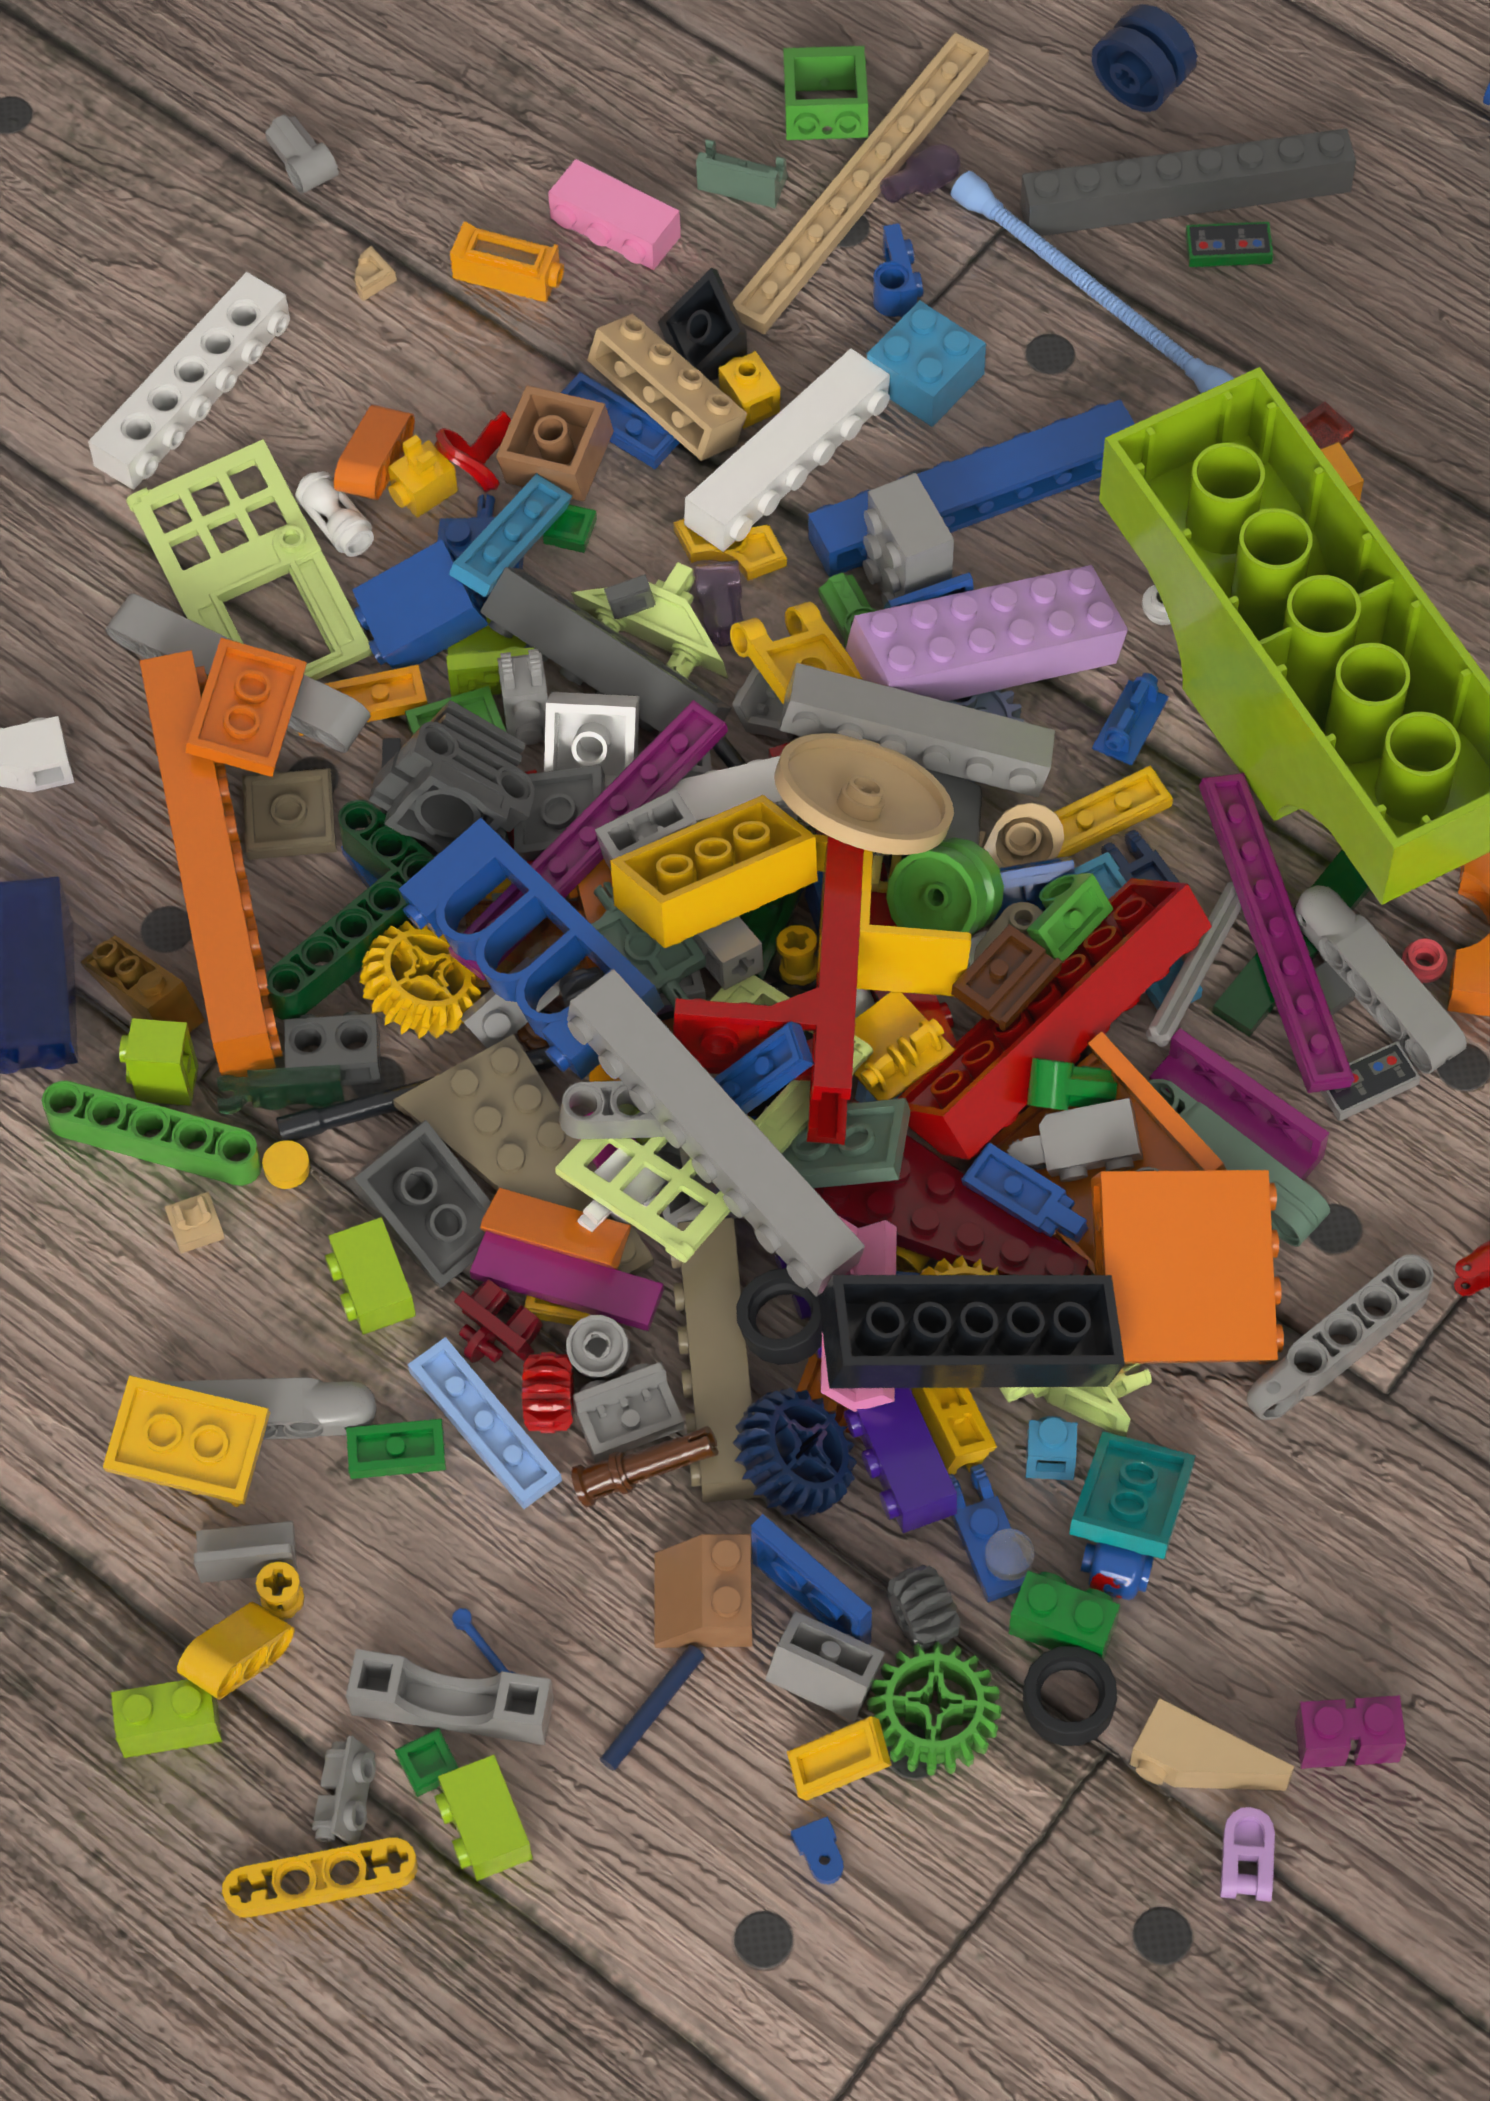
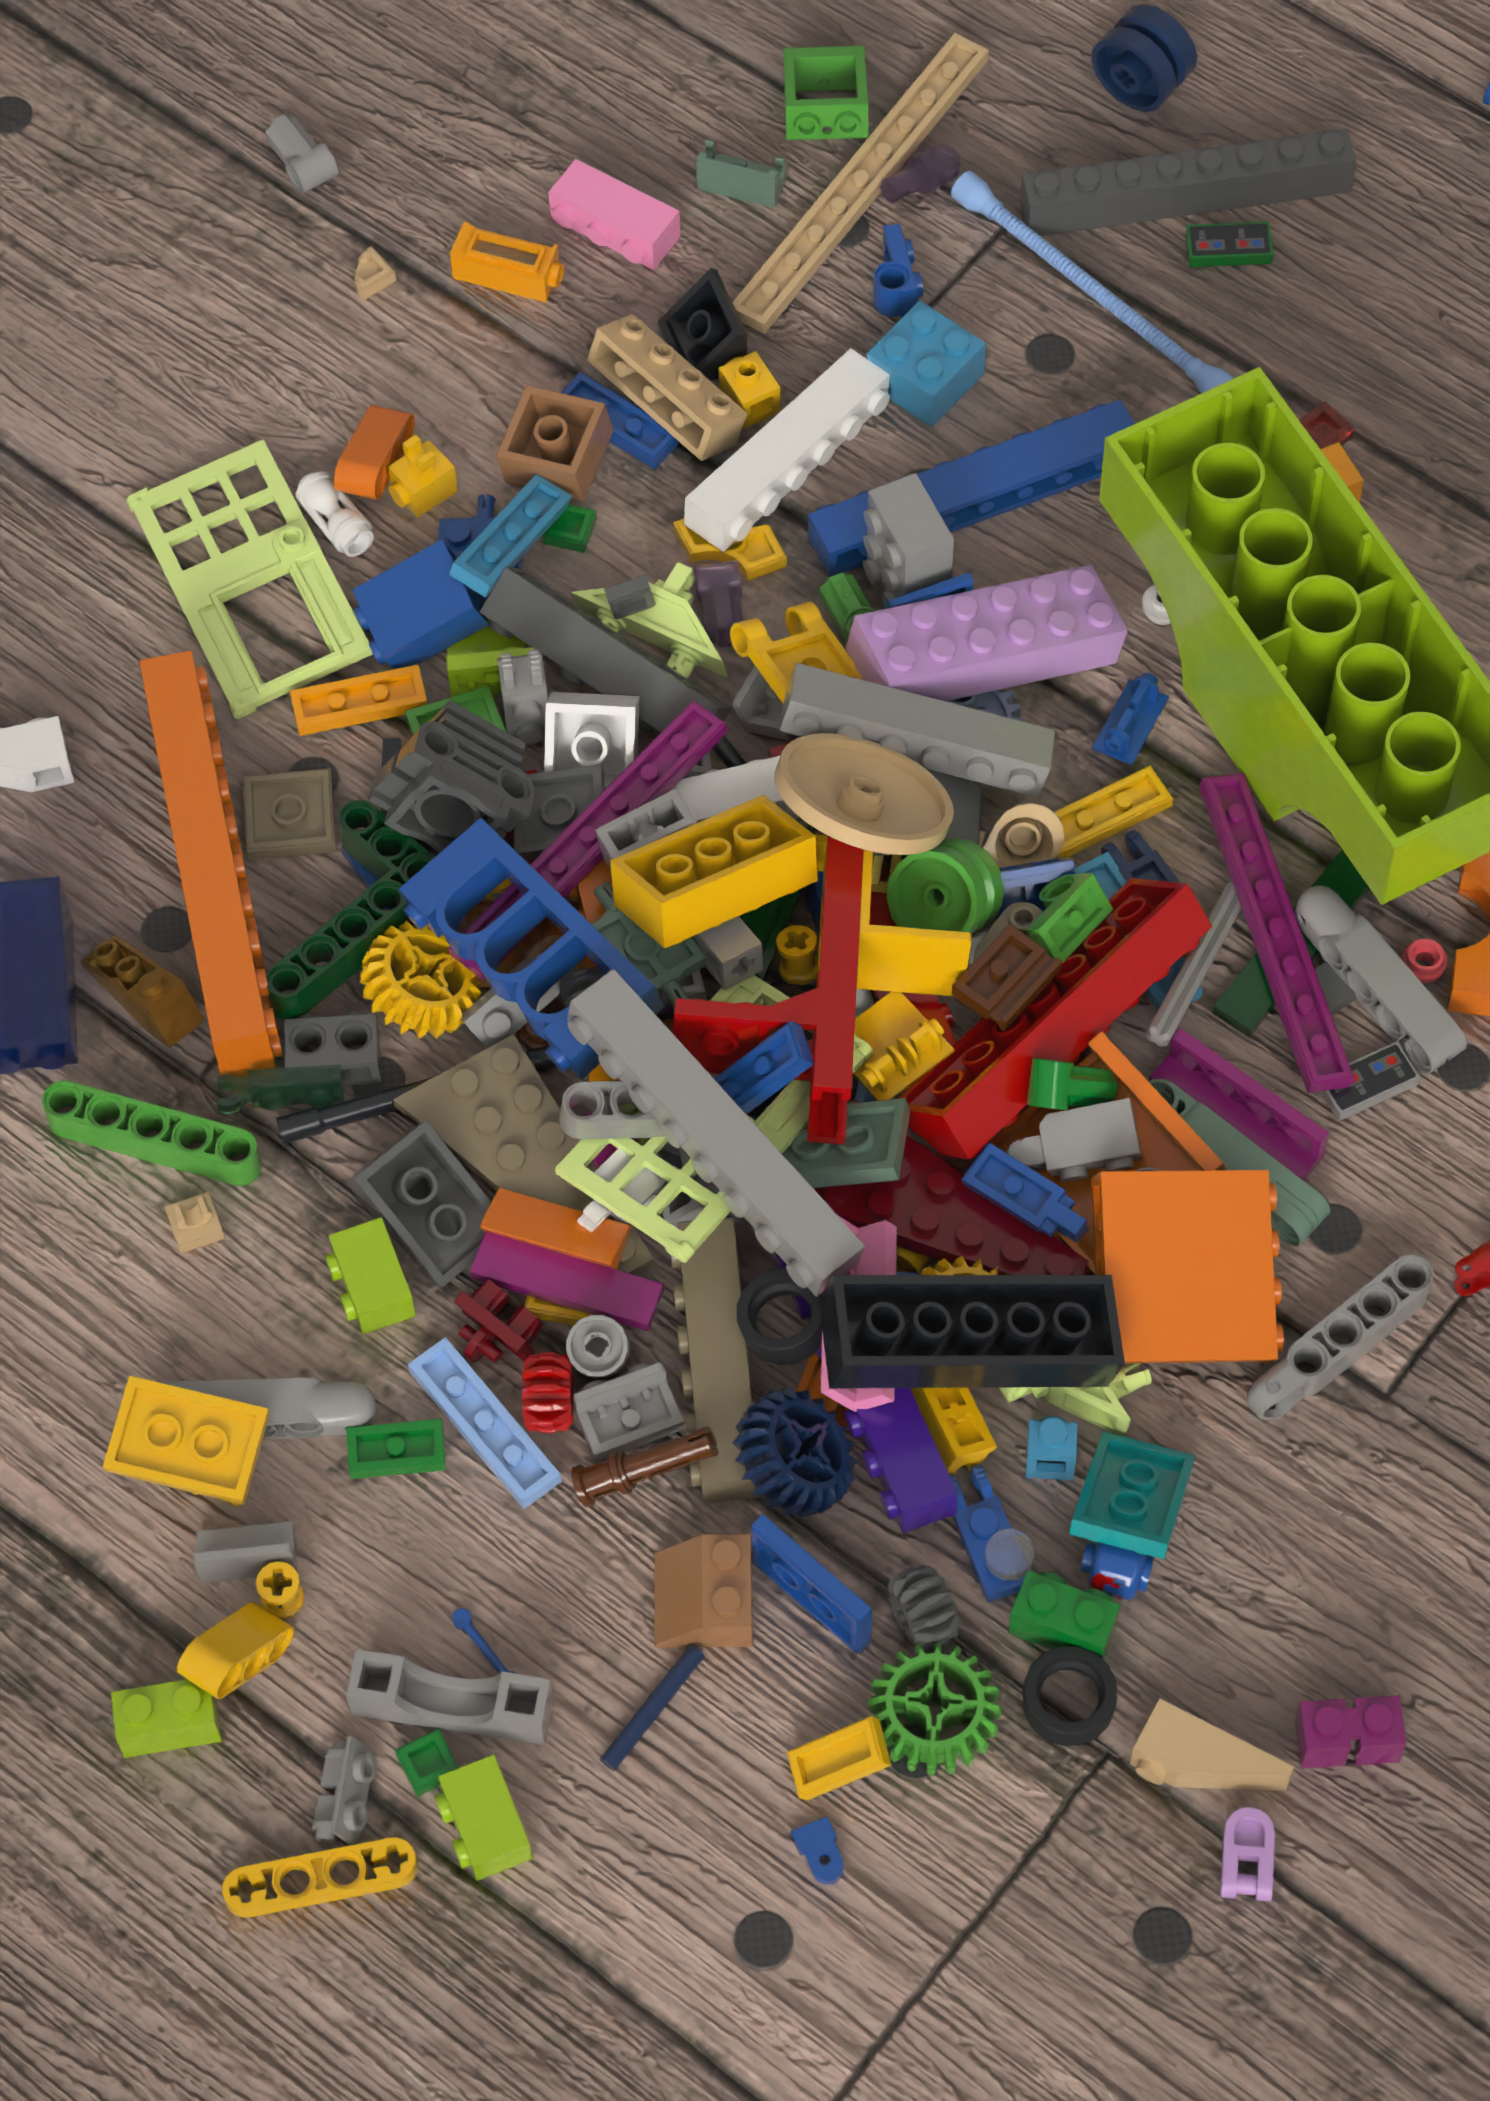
white brick [88,272,290,490] -> none
light grey beam [105,593,371,753] -> none
lime brick [119,1018,198,1106] -> none
orange plate [185,638,307,777] -> none
yellow tile [262,1140,310,1189] -> none
red piece [434,410,511,493] -> none
light grey brick [765,1611,885,1722] -> none

